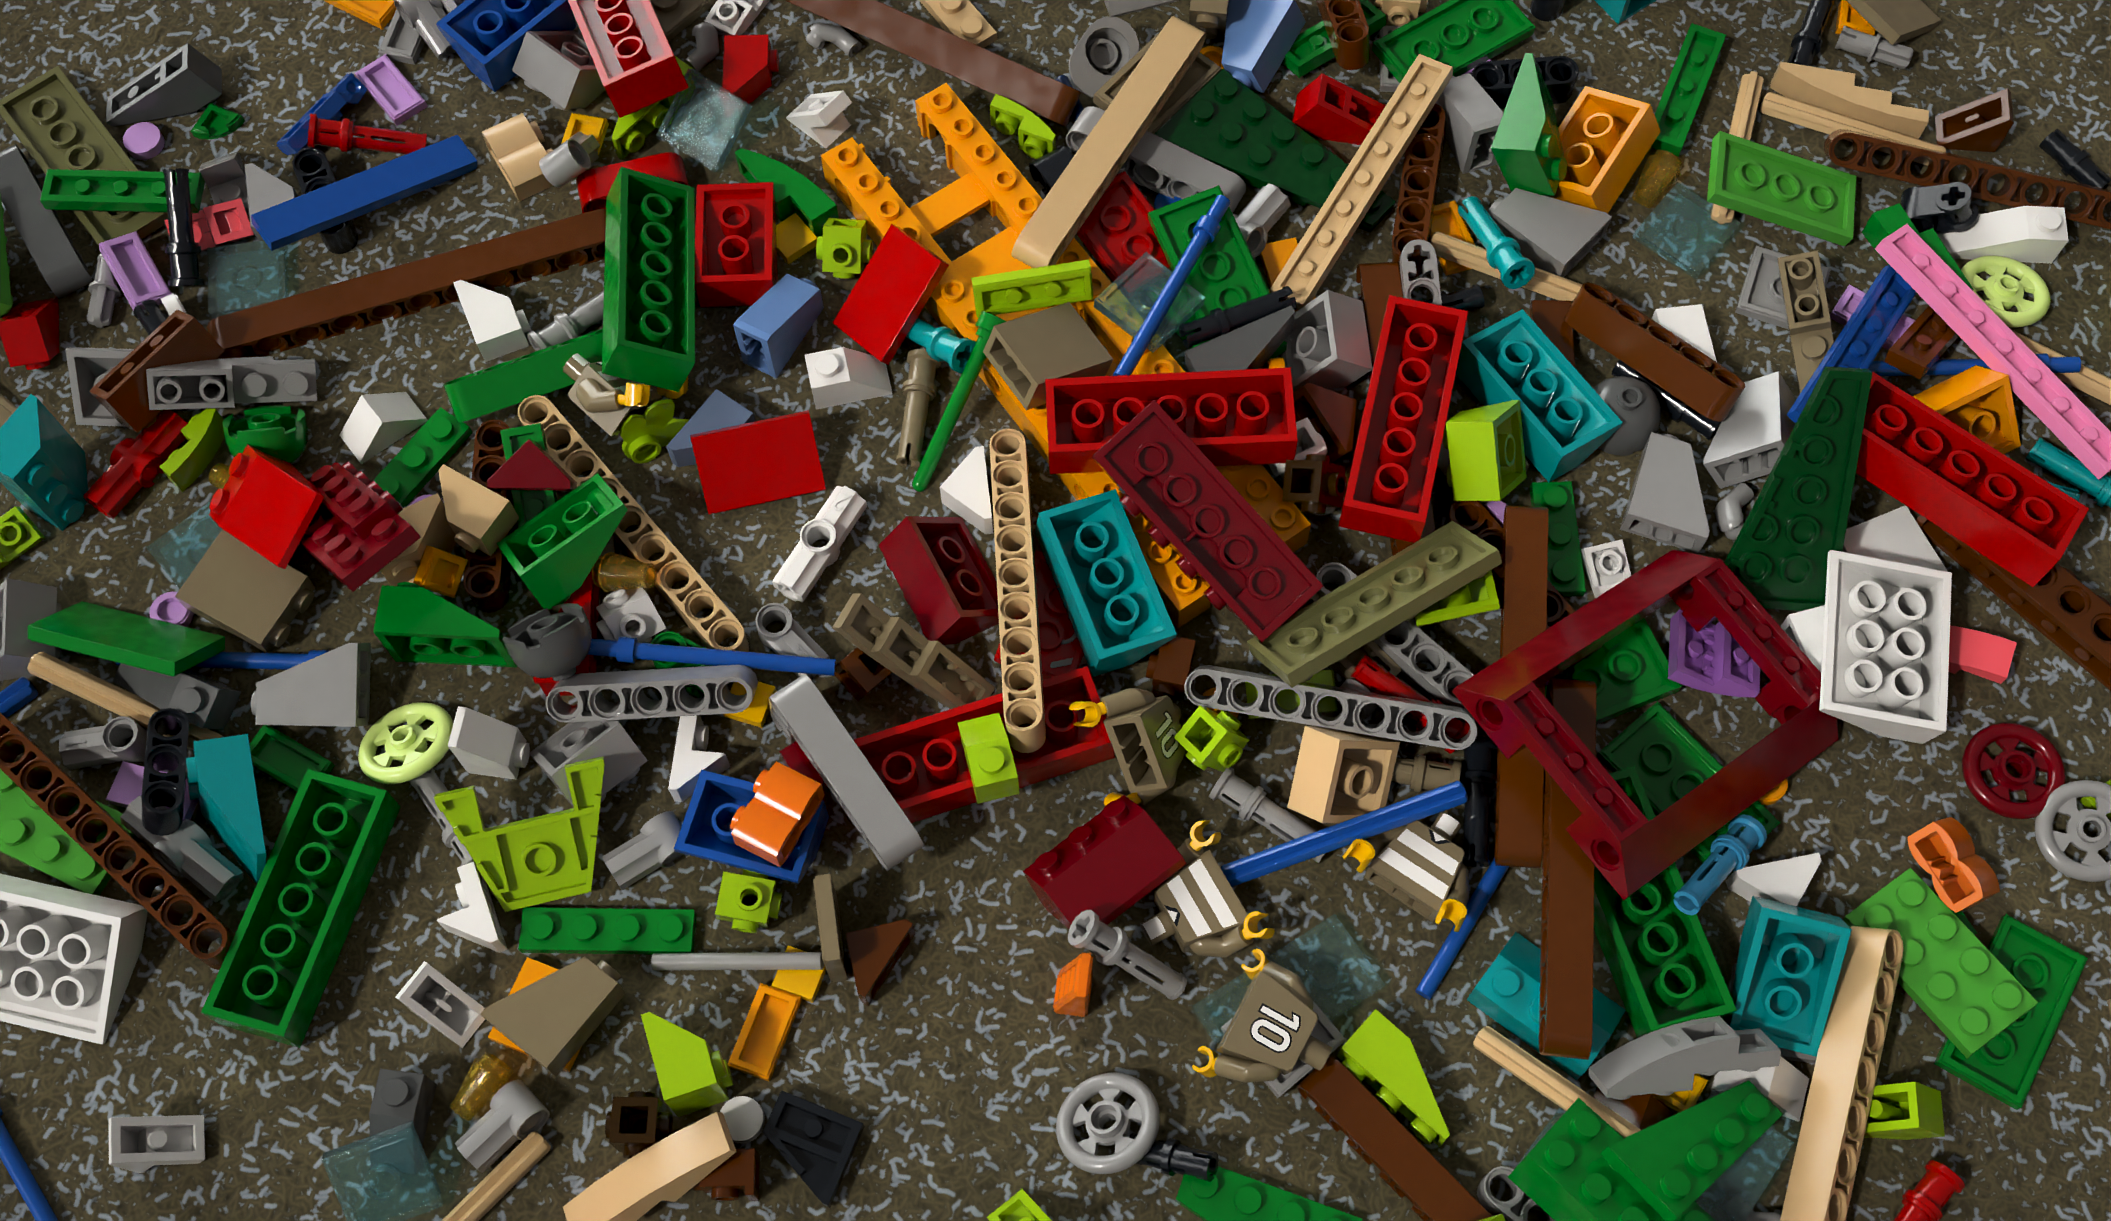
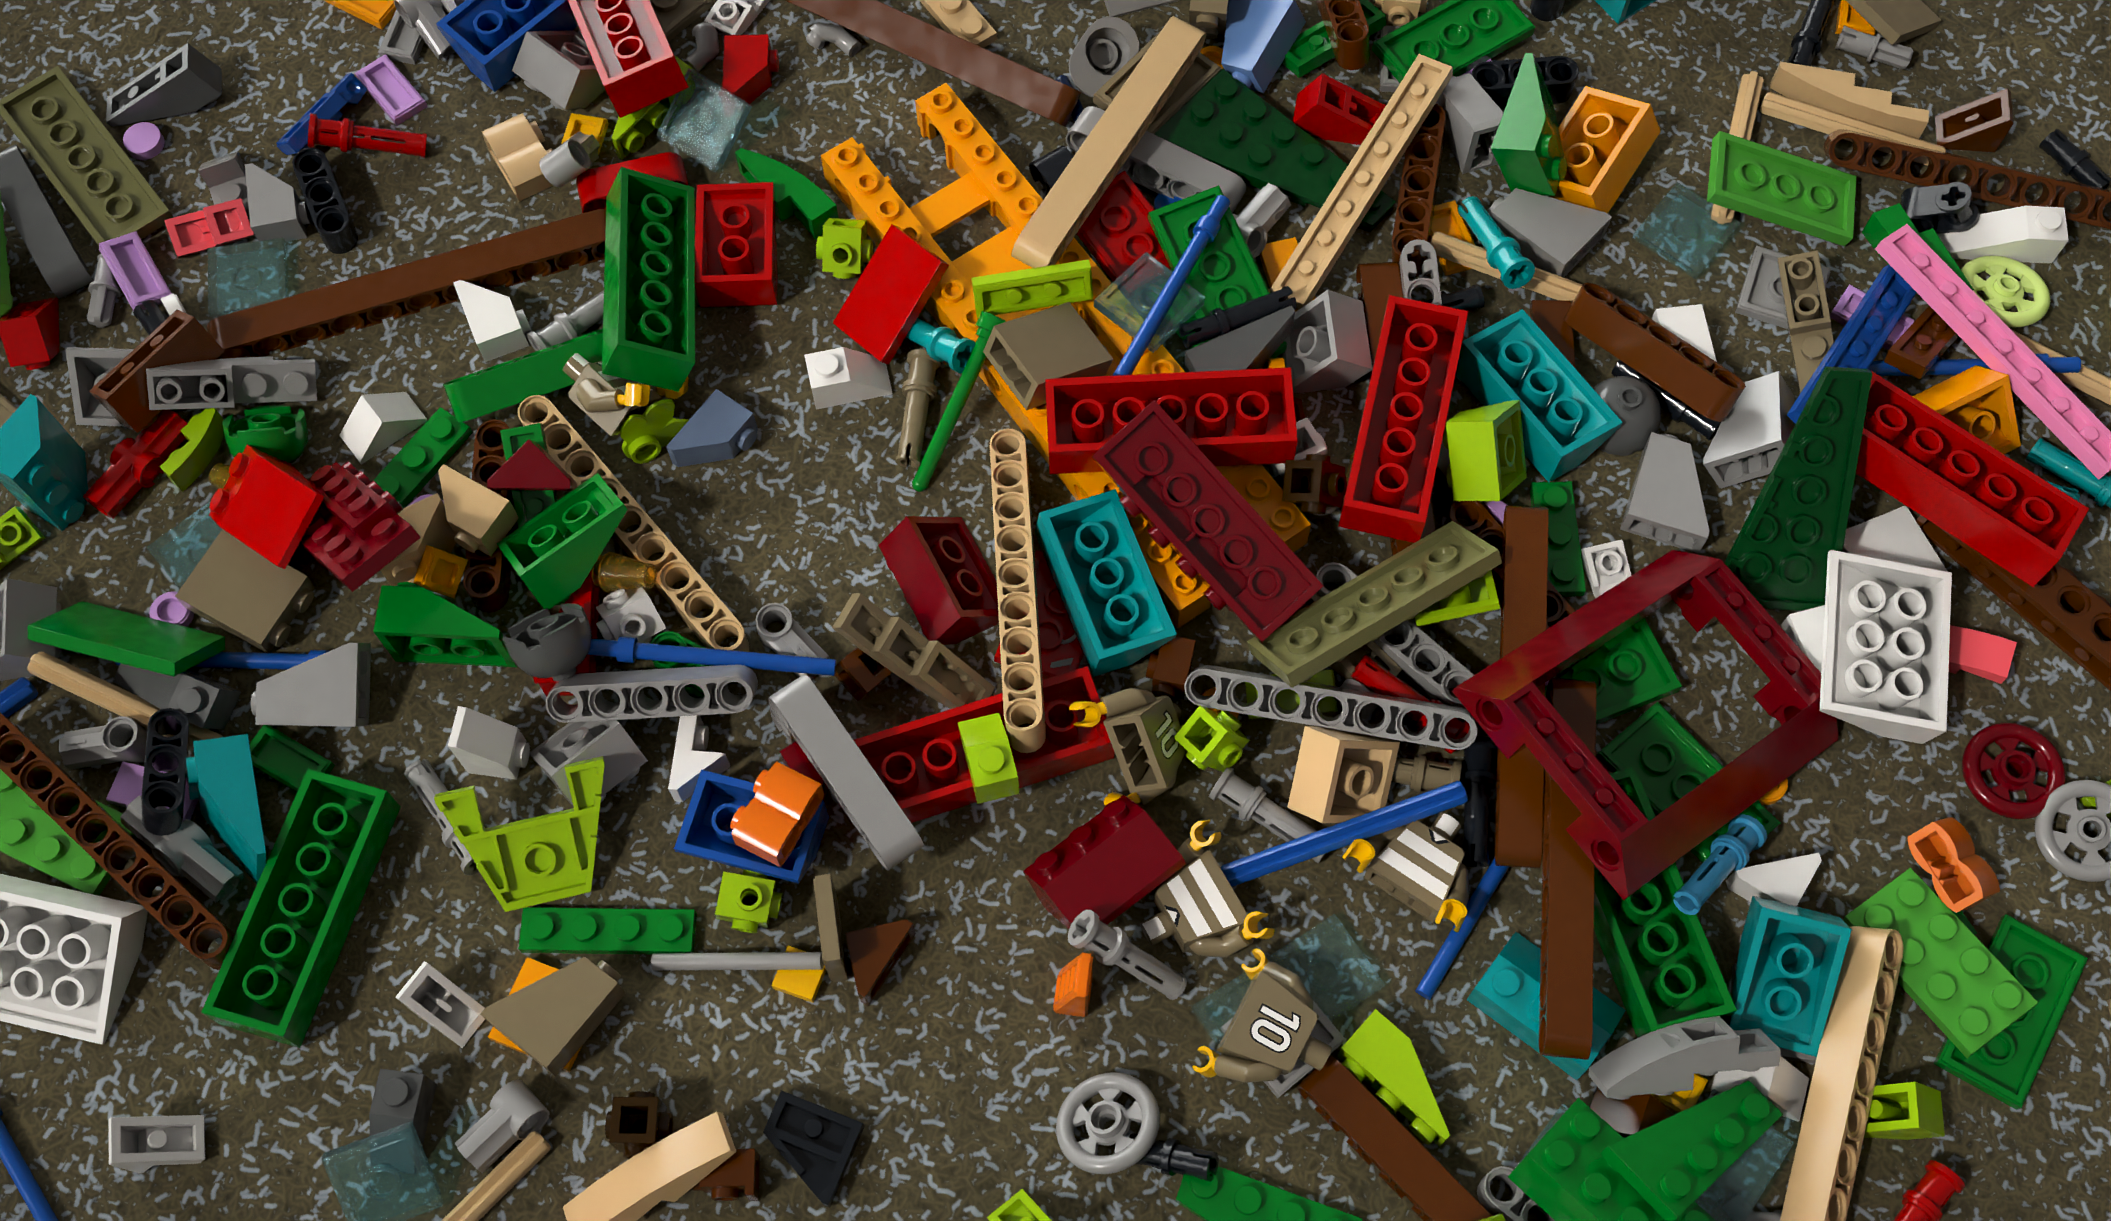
green plate [40,169,205,213] -> none
black pin [162,168,204,286] -> none
green tile [191,103,245,140] -> none
blue tile [251,135,477,251] -> none
yellowish green plate [358,702,453,784] -> none
white slope [437,861,508,953] -> none
clear yellow cone [449,1051,514,1121] -> none
light grey piece [602,811,690,890] -> none
lime slope [641,1012,734,1117] -> none
red tile [690,410,826,514] -> none
white tile [720,1096,765,1144] -> none
yellow tile [723,681,777,728] -> none
light orange tile [728,983,802,1082] -> none
medium blue slope [733,274,824,378] -> none
white piece [772,486,867,602] -> none
yellow tile [776,213,817,264] -> none
white slope [786,90,852,148] -> none
white slope [940,446,993,534] -> none
lime slope [990,94,1056,159] -> none
reddish brown slope [1293,382,1357,463] -> none
tan axle [1473,1026,1641,1138] -> none
clear yellow cone [1632,150,1682,208] -> none
green plate [1651,23,1726,157] -> none
medium lavender slope [1668,609,1760,698] -> none
light grey arm [1714,483,1754,540] -> none

